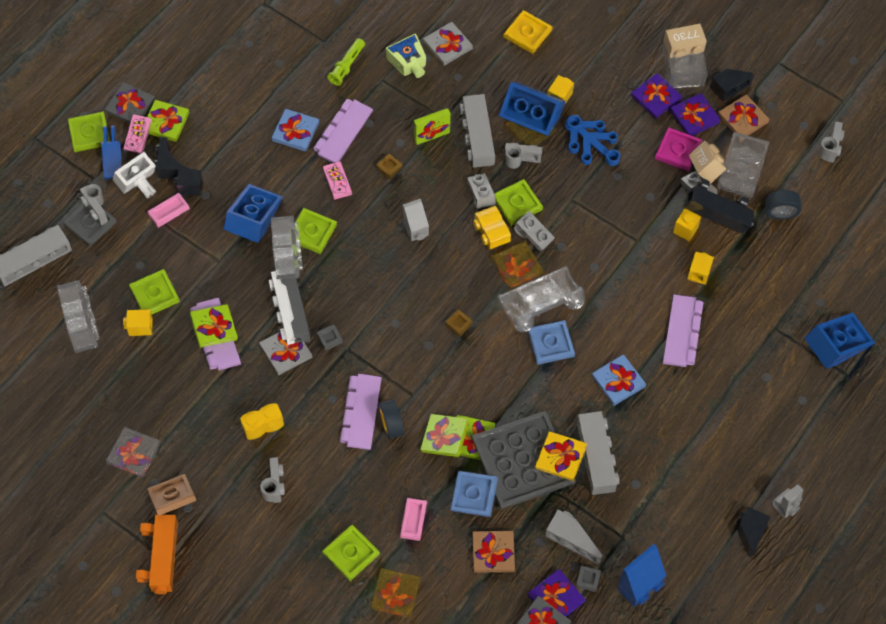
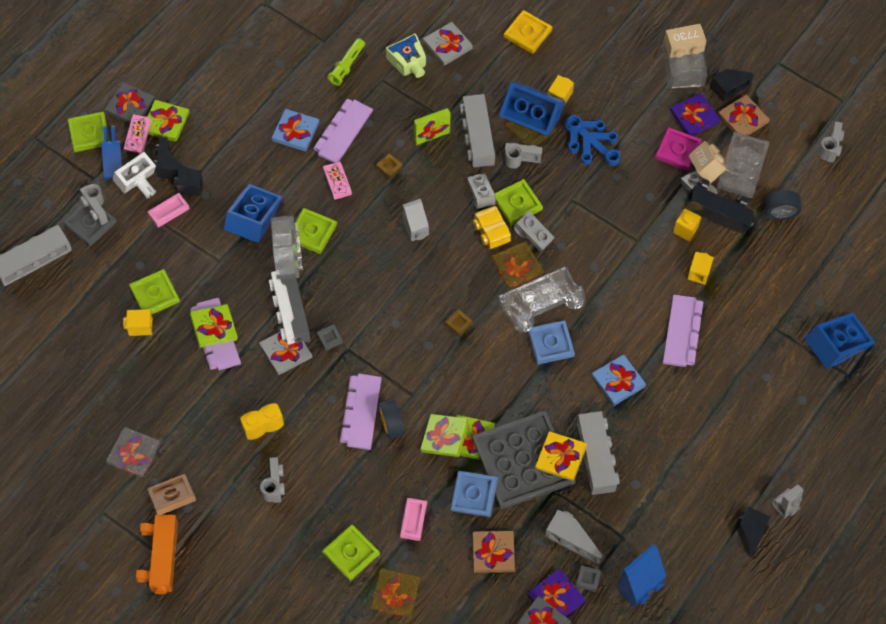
clear brick [57,280,100,353] -> none
dark purple tile [631,73,682,119] -> none

